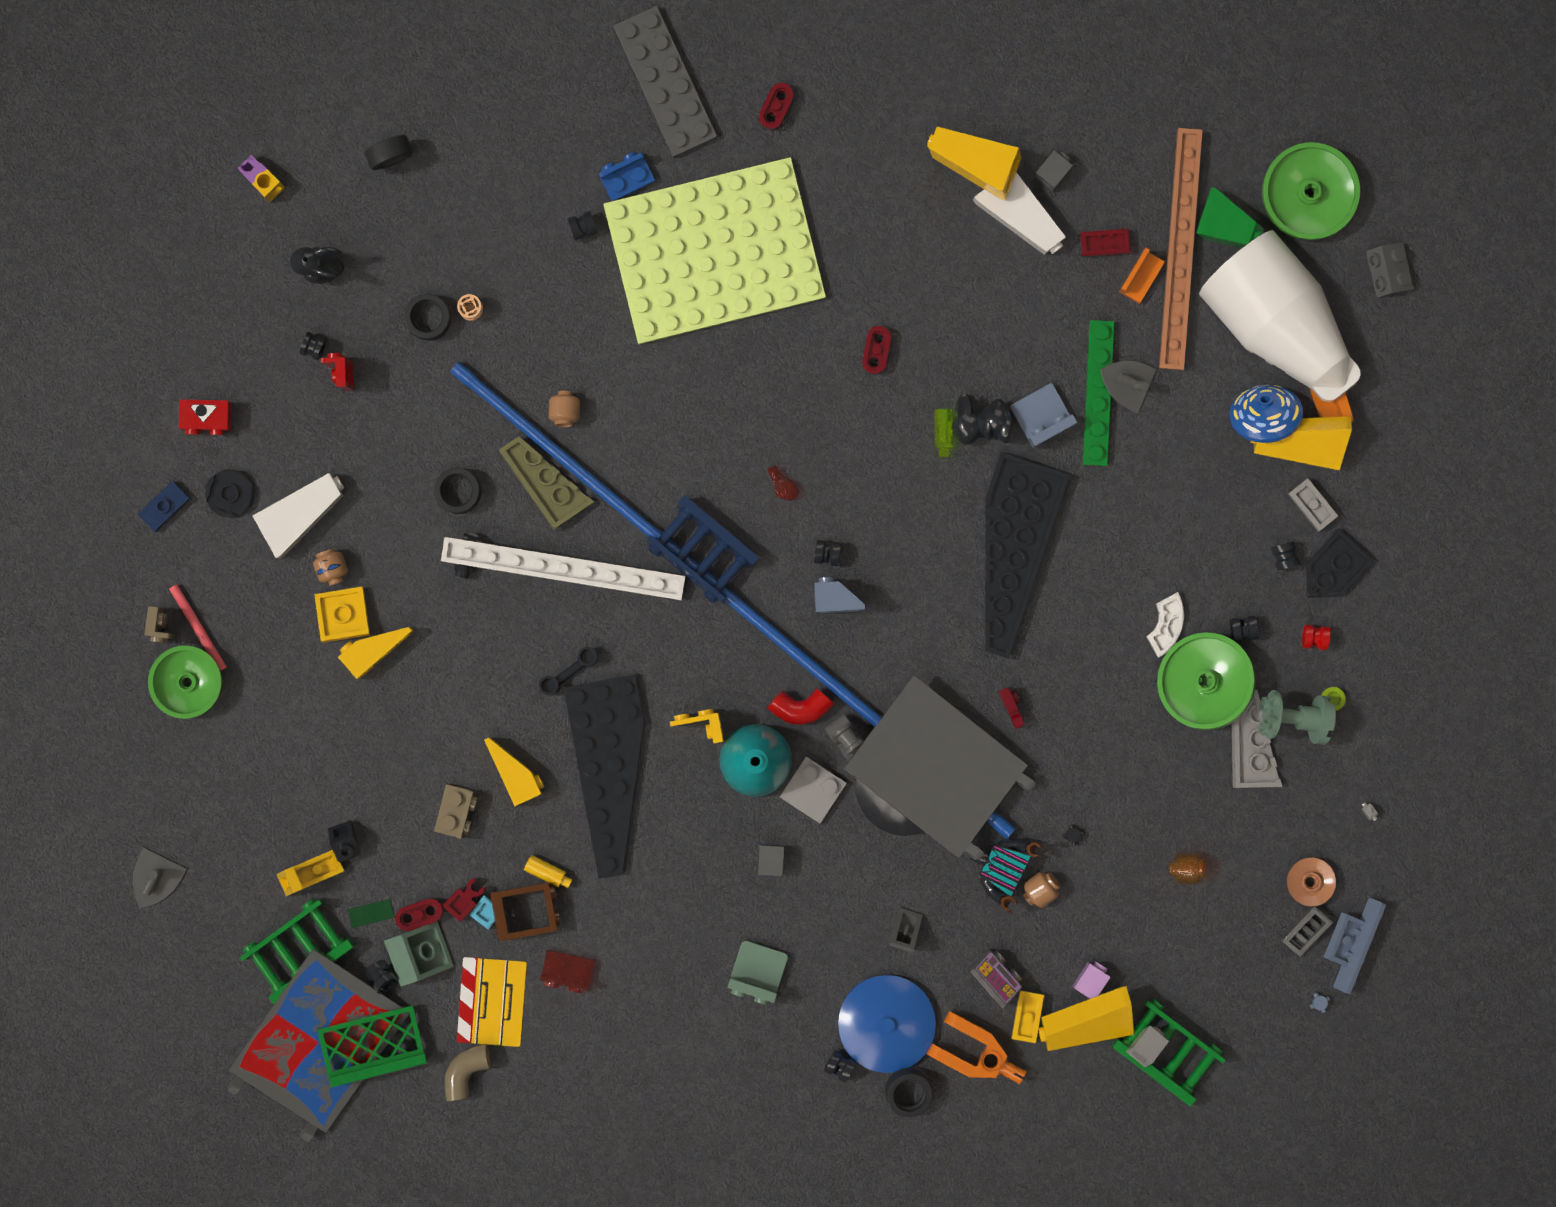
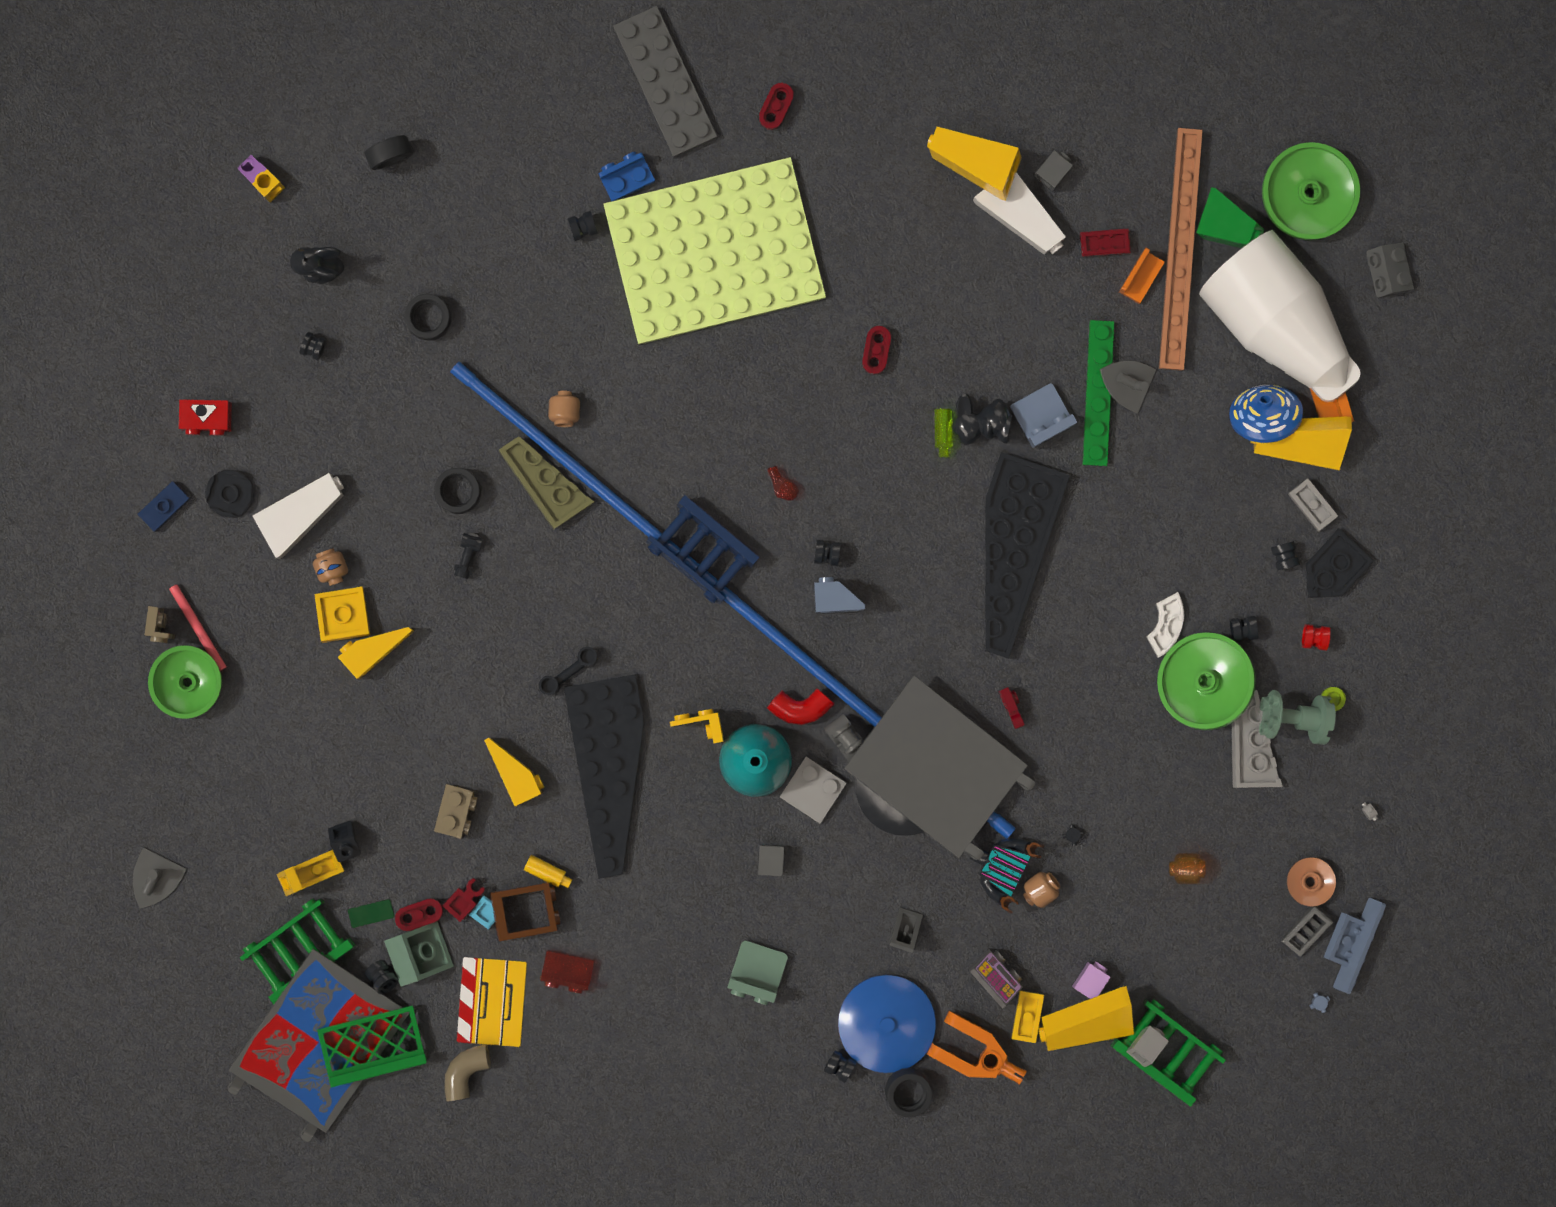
red bracket [321,353,354,391] -> none
white plate [441,537,685,600] -> none
light nougat wheel [457,294,483,321] -> none

